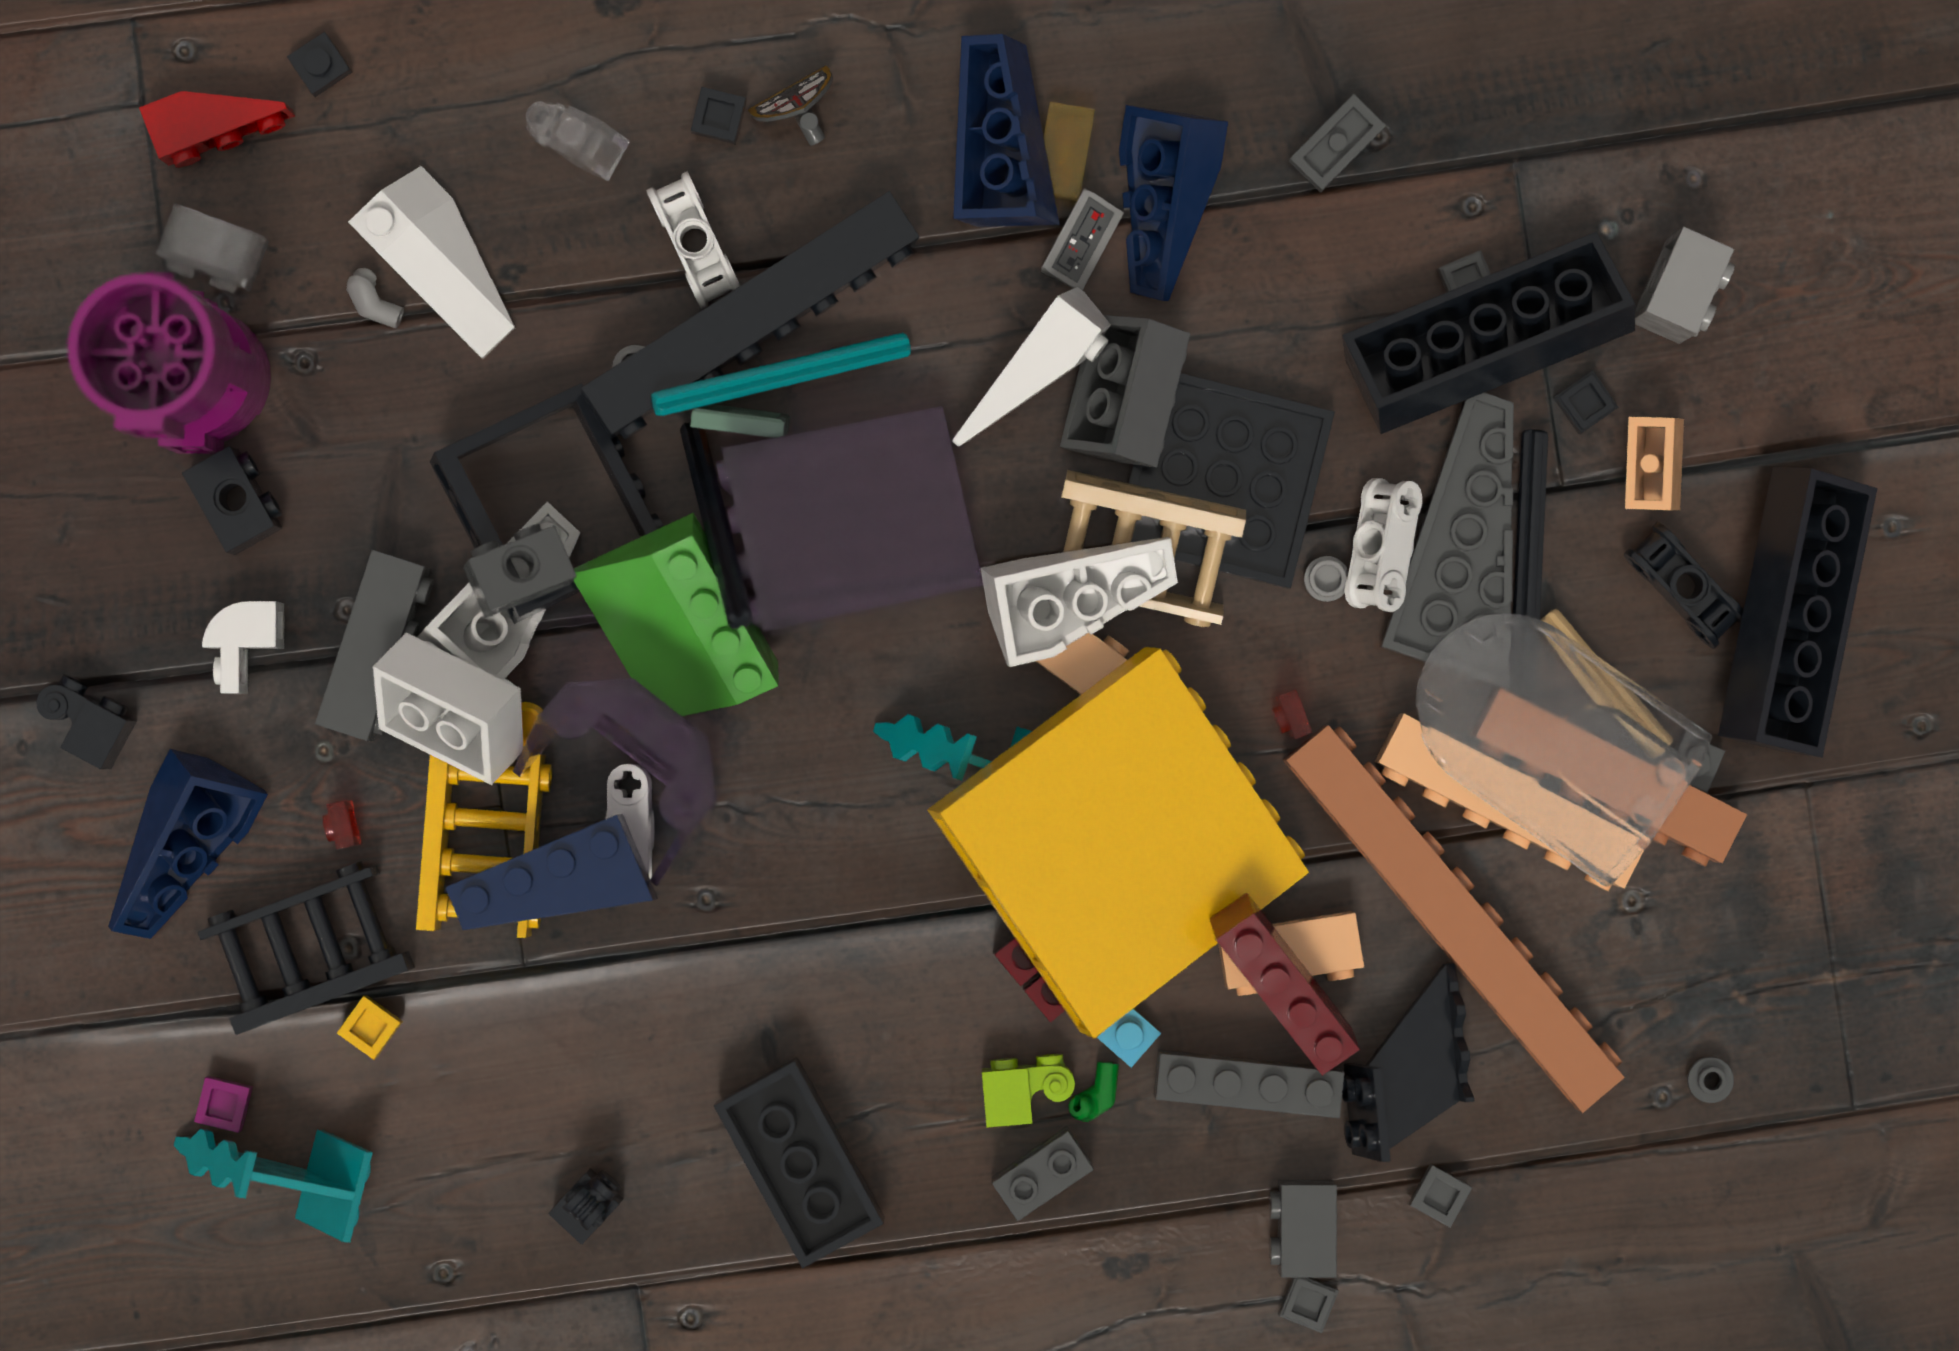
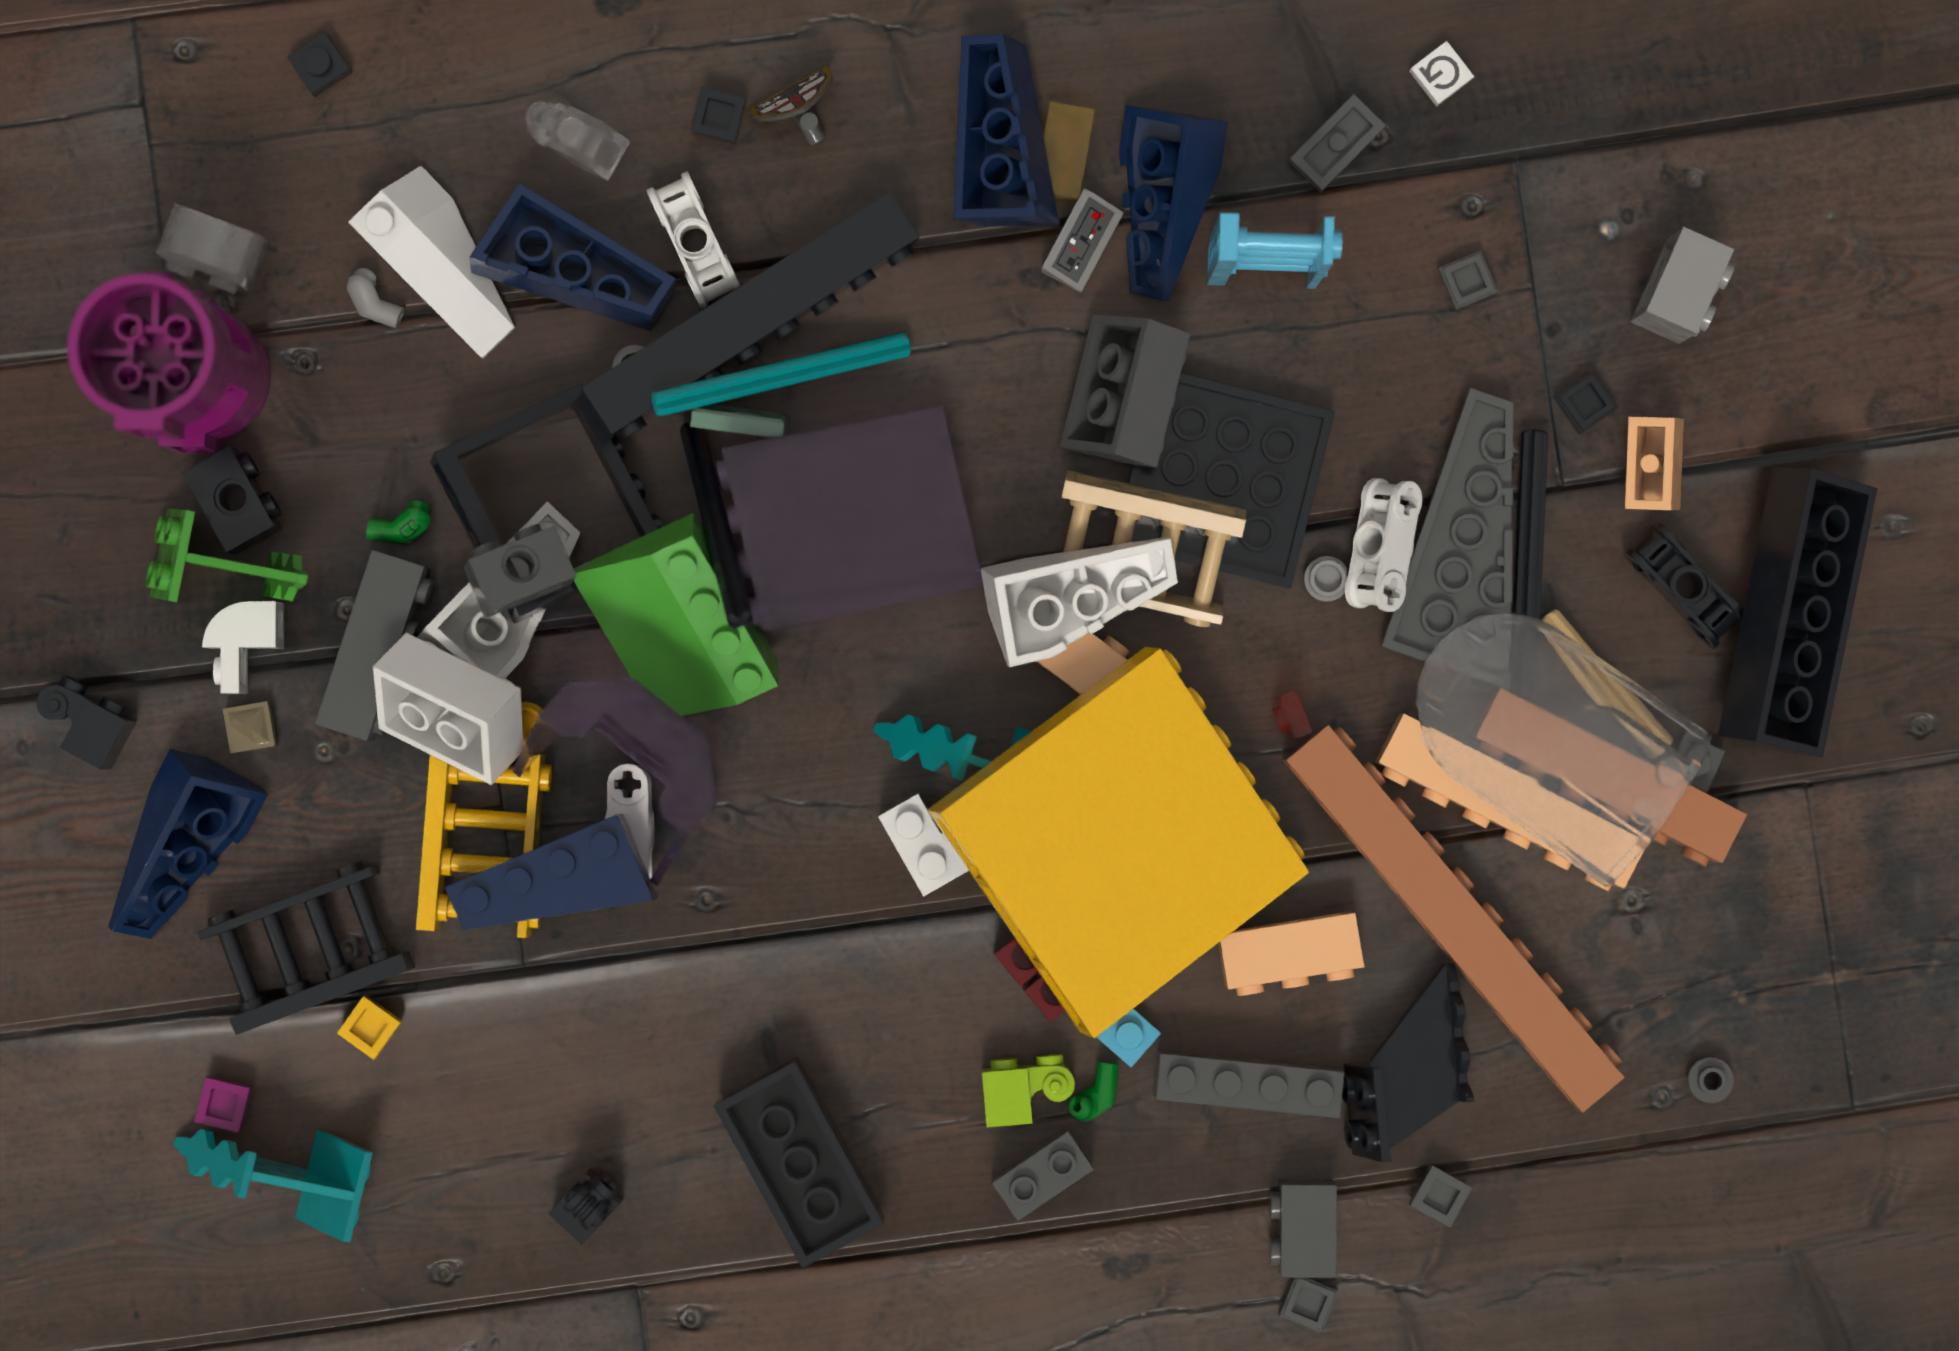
red slope [139,91,295,168] -> none
clear red plate [323,800,362,849] -> none
white wedge [952,287,1111,446] -> none
dark red brick [1210,893,1360,1076] -> none
black brick [1342,232,1635,434] -> none
none -> bright green piece [146,508,308,602]
none -> dark tan tile [223,701,278,754]
none -> green arm [366,499,431,545]
none -> dark blue wedge [469,183,676,331]
none -> white brick [878,793,969,897]
none -> medium azure fence [1207,213,1342,289]
none -> white tile [1409,41,1474,107]

